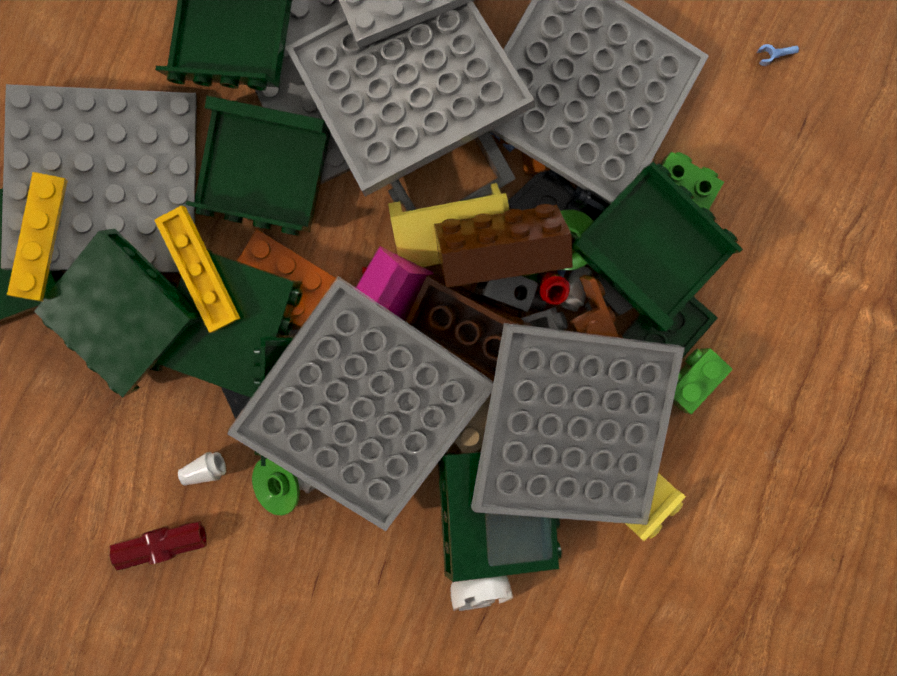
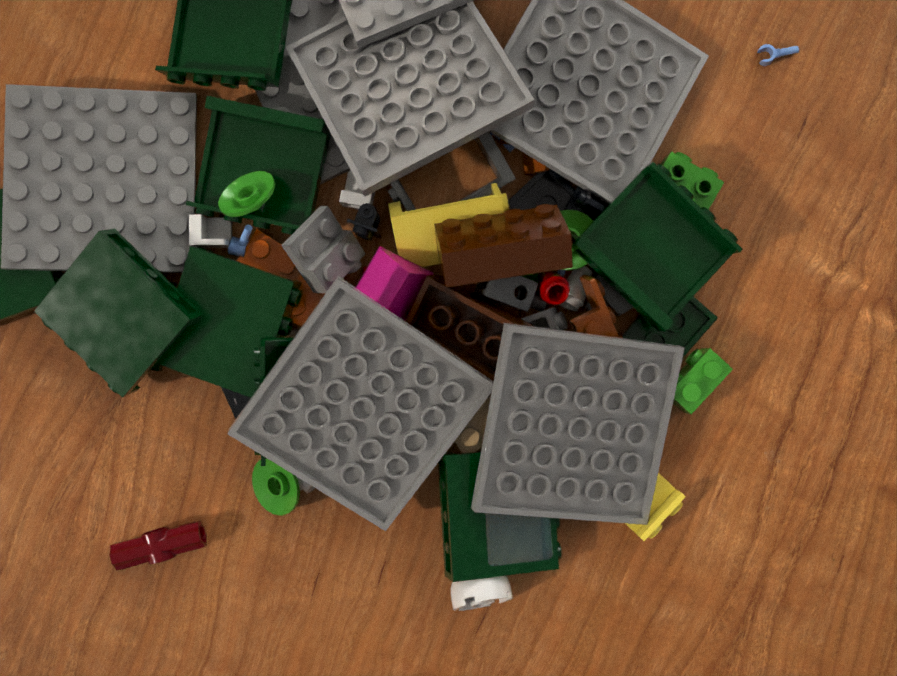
yellow plate [7,172,68,302] -> none
yellow plate [154,206,241,333] -> none
white cone [178,452,226,486] -> none
none -> white panel [189,214,232,248]
none -> bright green dish [218,171,275,217]
none -> light blue hand [228,224,253,257]
none -> light grey plate [281,206,365,294]
none -> white panel [339,171,375,209]
none -> black hinge [347,203,381,241]

